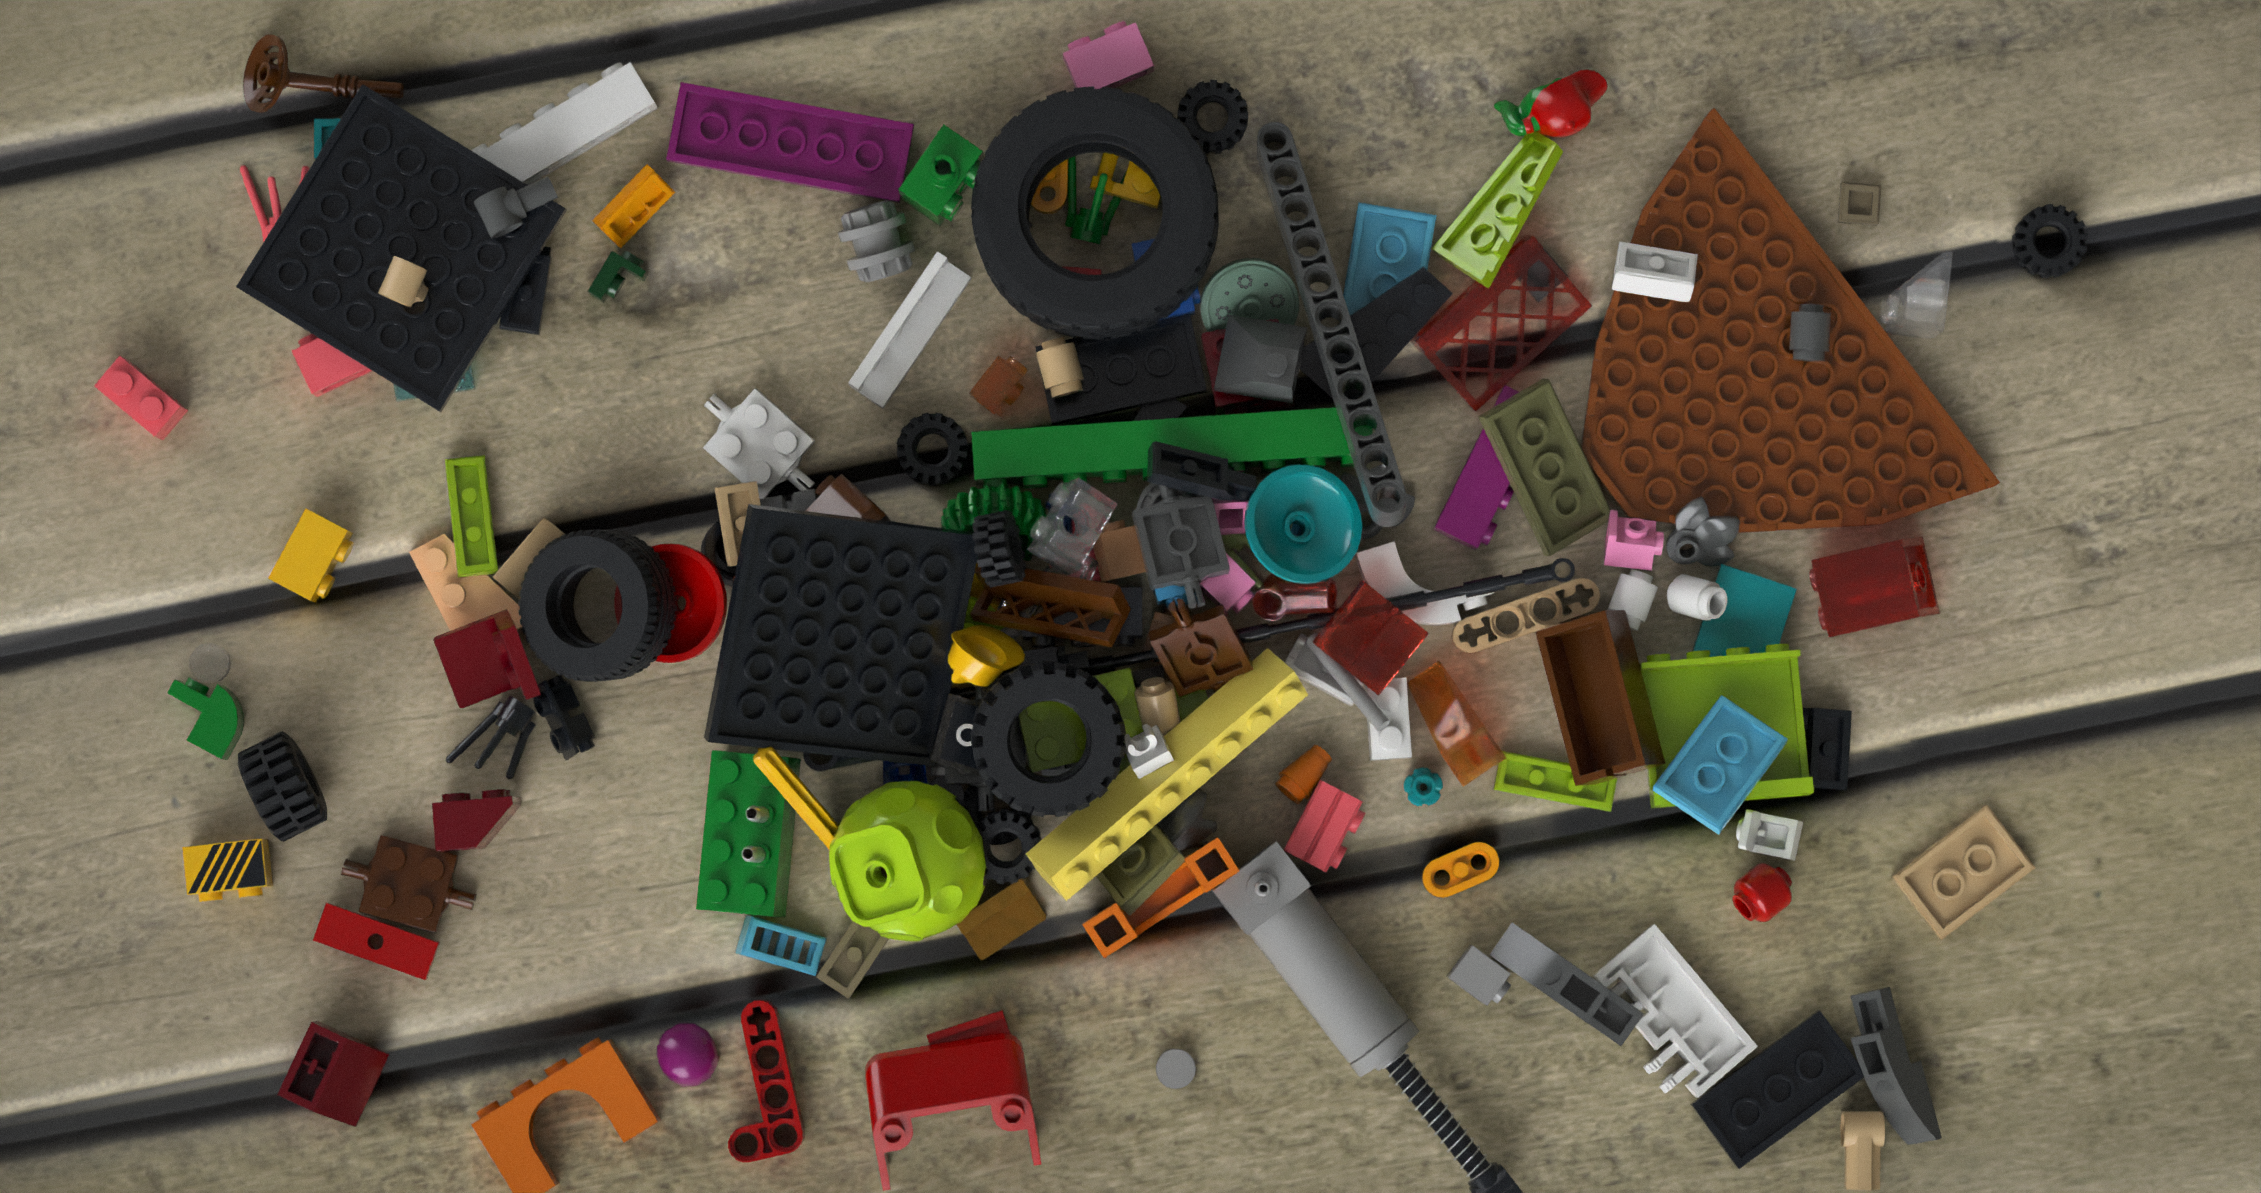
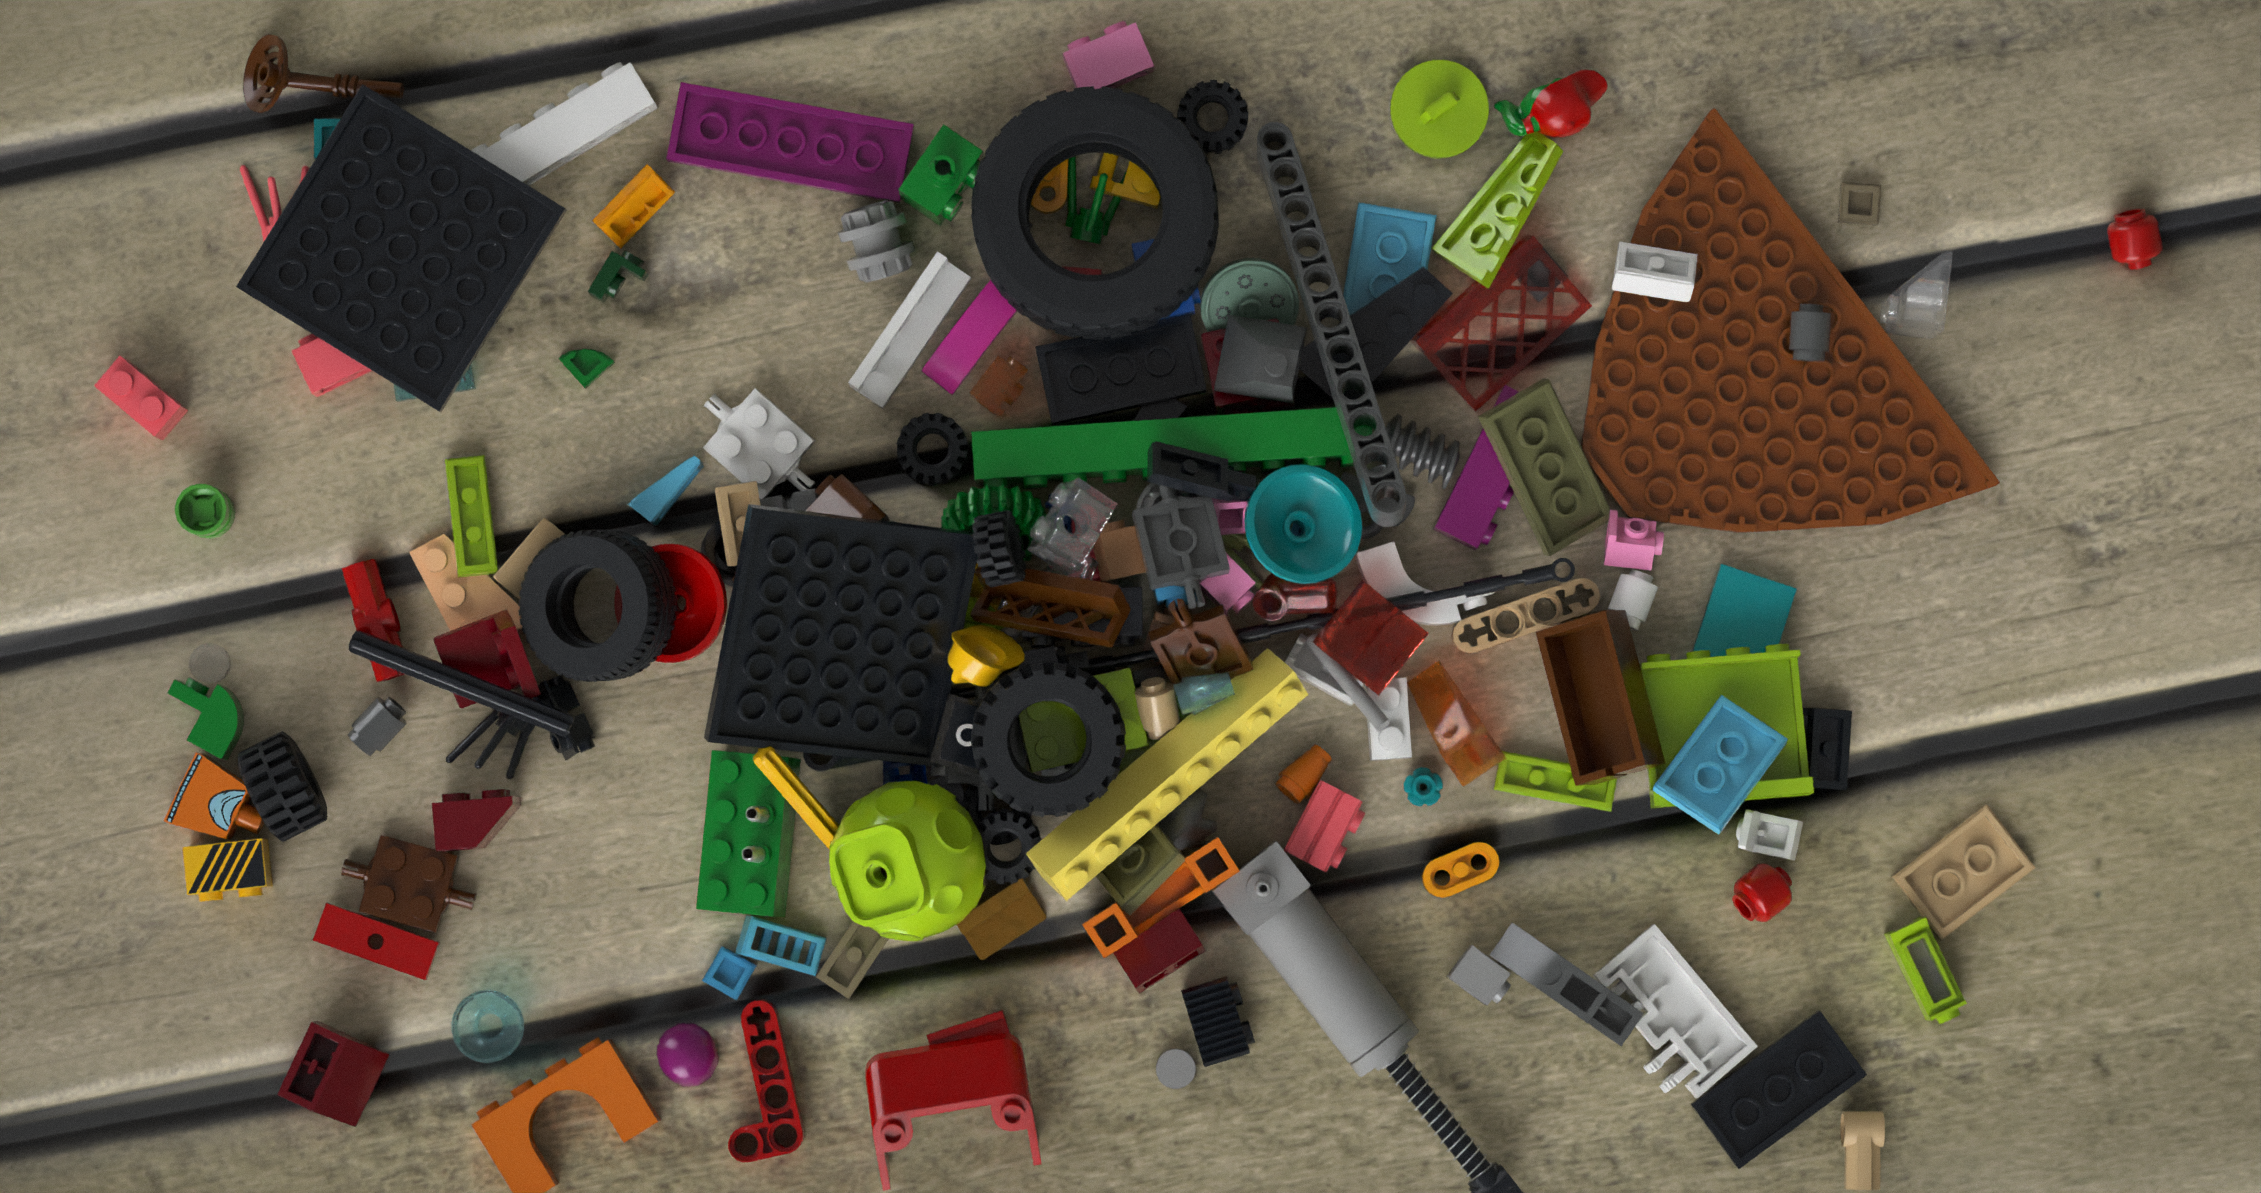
yellow brick [268,509,354,603] -> none
tan piece [378,256,428,307] -> none
dark grey pin [473,176,558,239] -> none
black hinge [499,246,552,335] -> none
tan brick [1036,337,1084,398] -> none
white tile [1125,724,1174,779] -> none
dark grey plate [1666,497,1740,567] -> none
white brick [1667,574,1727,621] -> none
clear red slope [1809,537,1940,638] -> none
dark grey slope [1851,987,1942,1145] -> none
black tyre [2012,204,2088,278] -> none
none -> orange torso [163,752,264,839]
none -> bright green wheel [175,483,236,539]
none -> red piece [342,559,405,683]
none -> dark grey brick [348,697,407,756]
none -> black axle [349,630,574,737]
none -> clear light blue piece [451,990,525,1063]
none -> green tile [558,349,615,389]
none -> medium azure slope [628,456,704,526]
none -> dark azure tile [702,946,757,1000]
none -> dark pink slope [921,280,1017,395]
none -> dark red hinge [1113,909,1206,994]
none -> clear light blue cone [1173,672,1235,716]
none -> black brick [1181,976,1255,1067]
none -> dark grey piece [1385,413,1461,490]
none -> lime shield [1390,60,1489,159]
none -> lime window [1884,917,1967,1024]
none -> red head [2107,209,2163,270]

